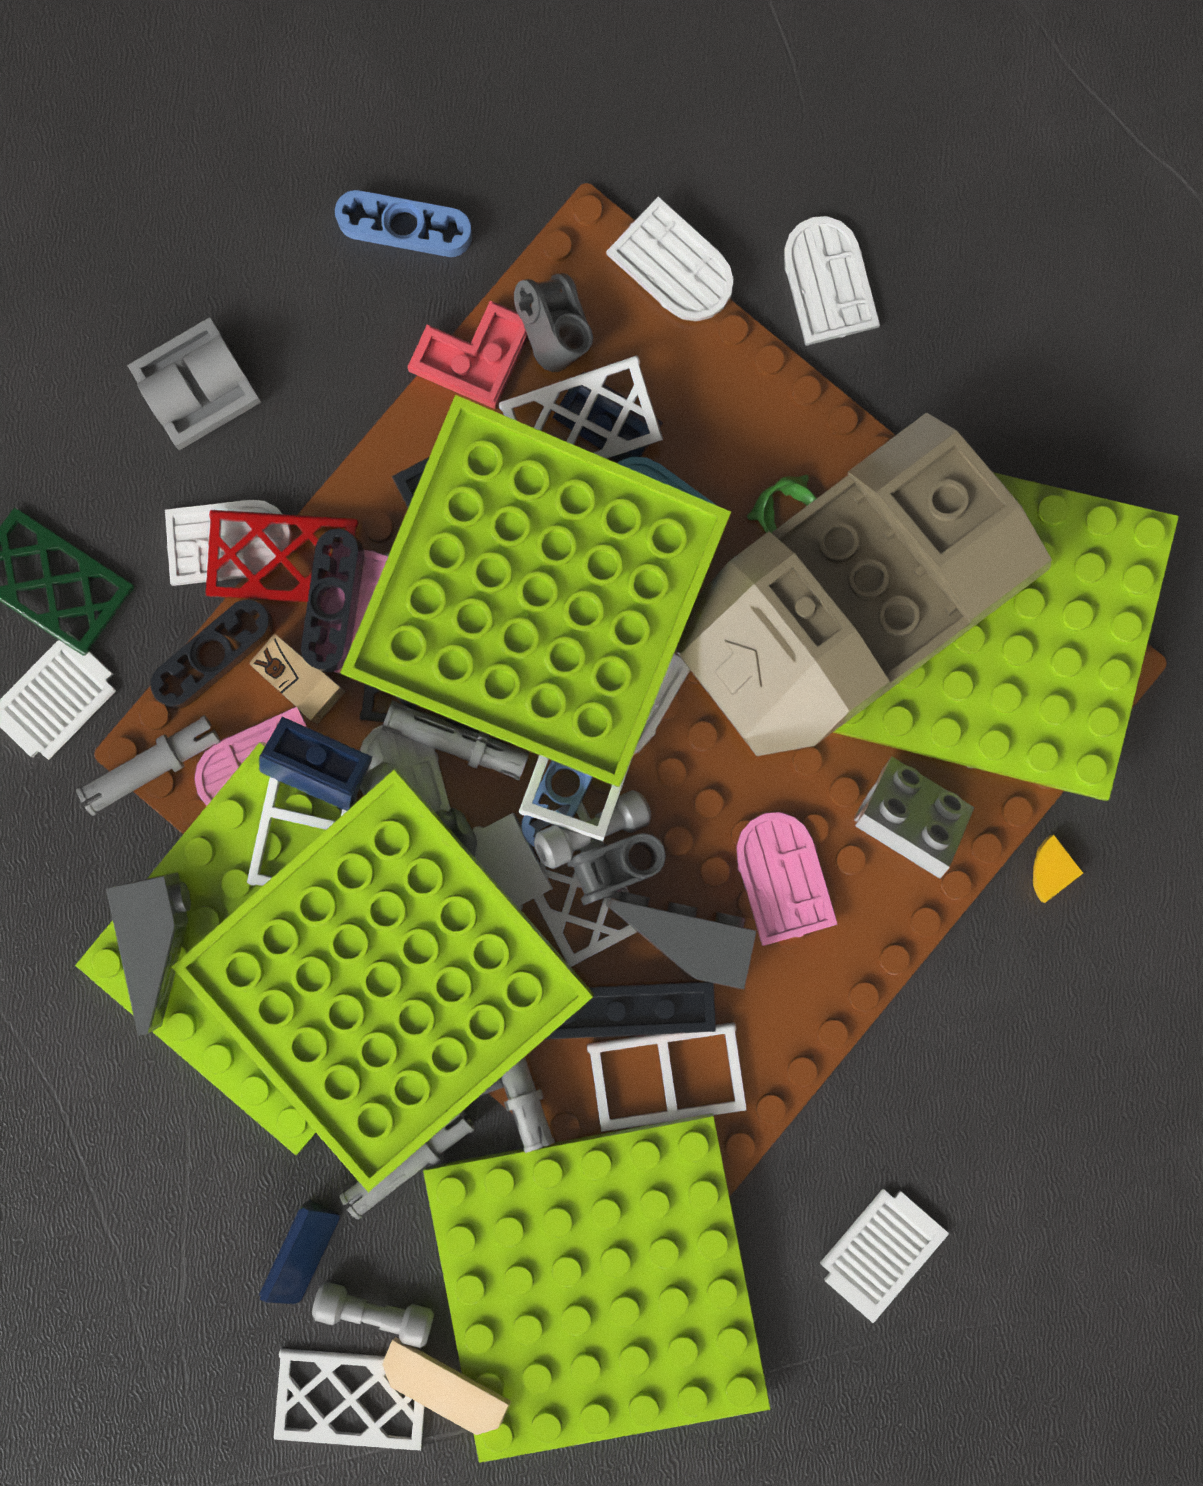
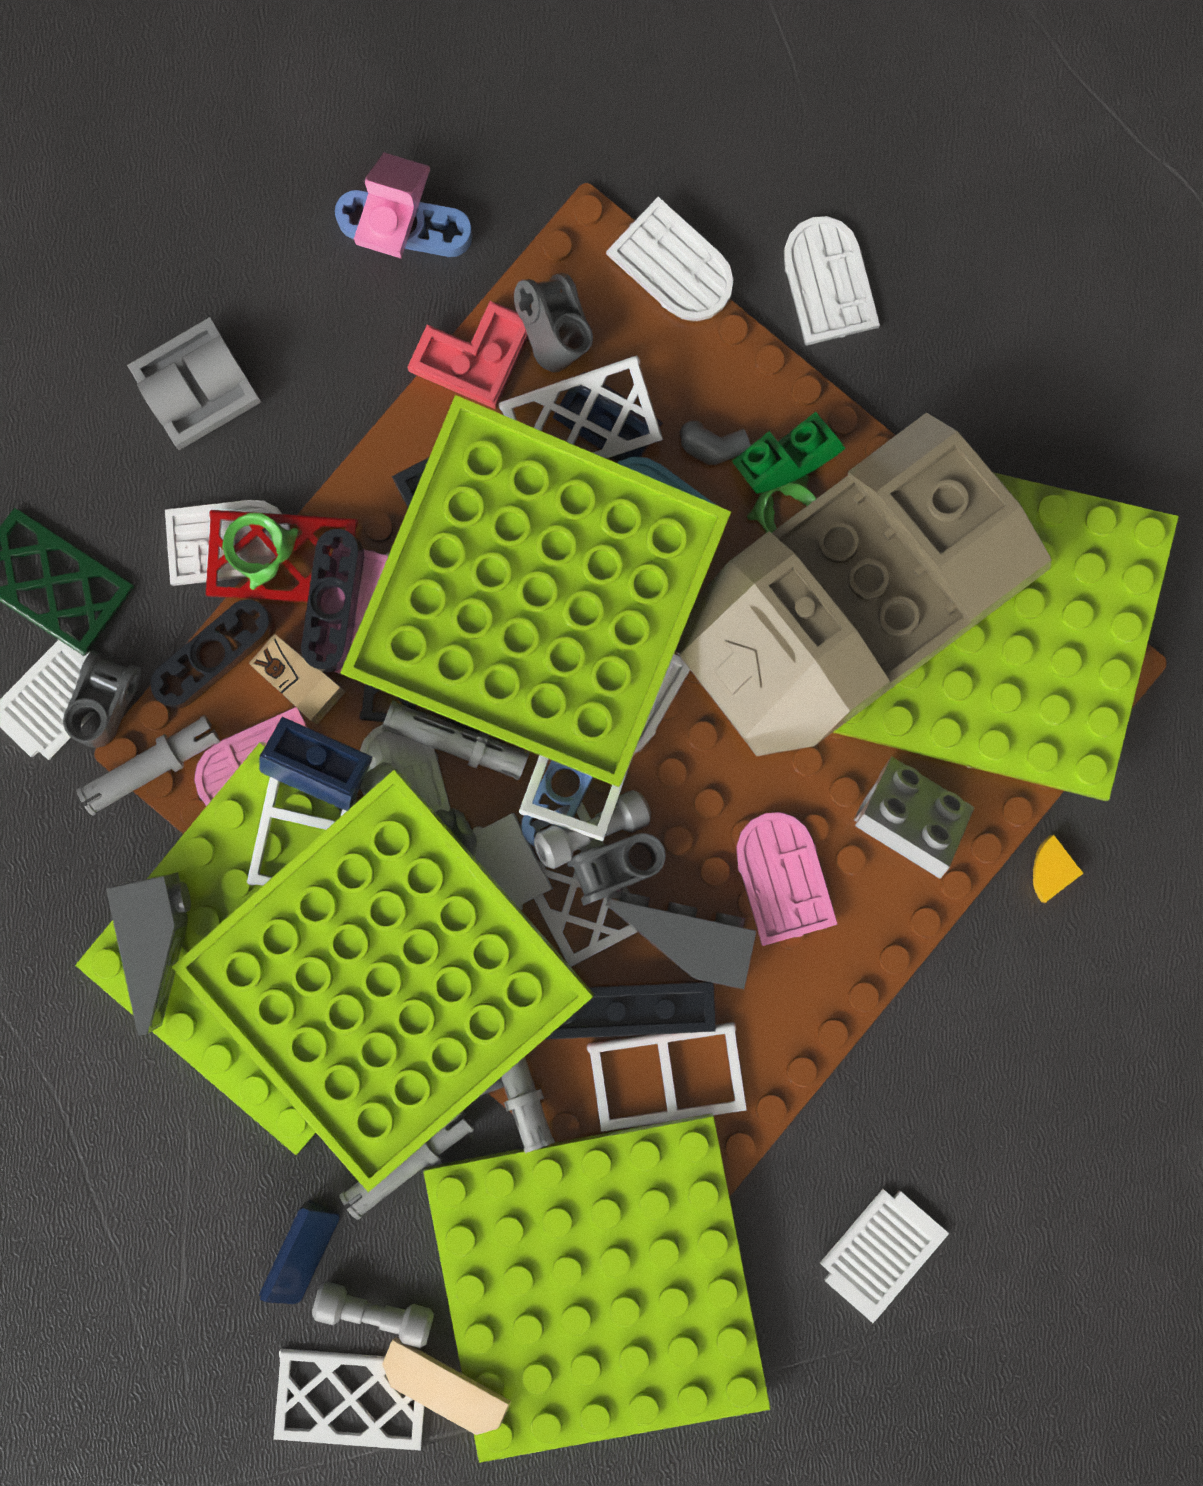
none -> dark grey piece [63,650,141,748]
none -> bright green piece [222,513,298,590]
none -> bright pink slope [354,152,430,259]
none -> dark grey arm [680,420,751,465]
none -> green slope [732,412,846,494]

